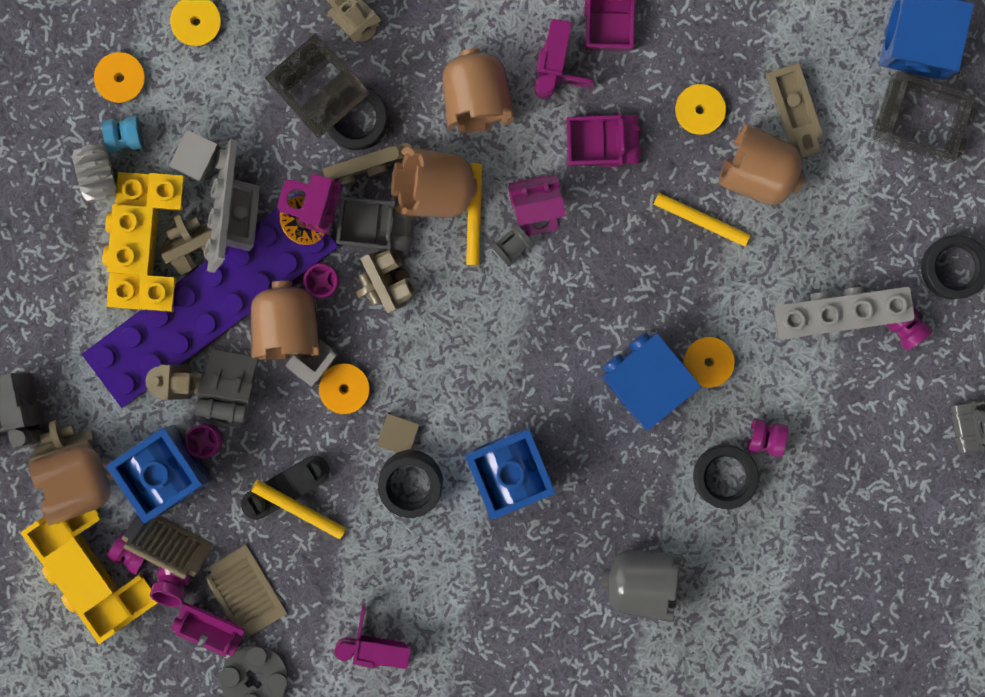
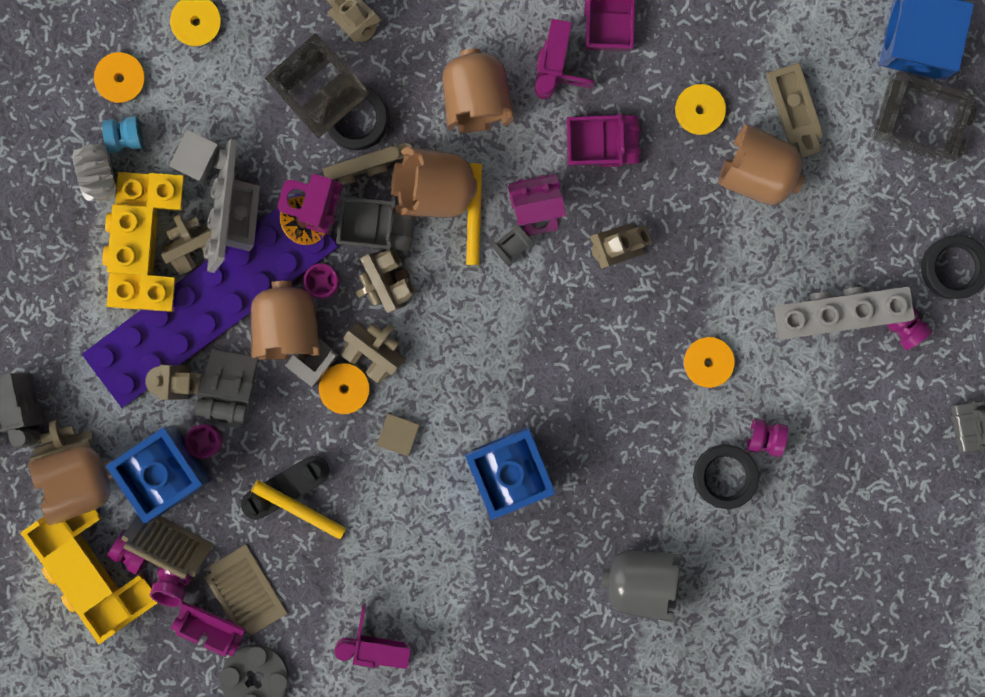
black tyre [378,450,443,518] -> none
blue brick [600,333,701,431] -> none
yellow bar [653,192,751,247] -> none
none -> dark tan hips [340,322,406,383]
none -> dark tan hips [590,223,652,269]

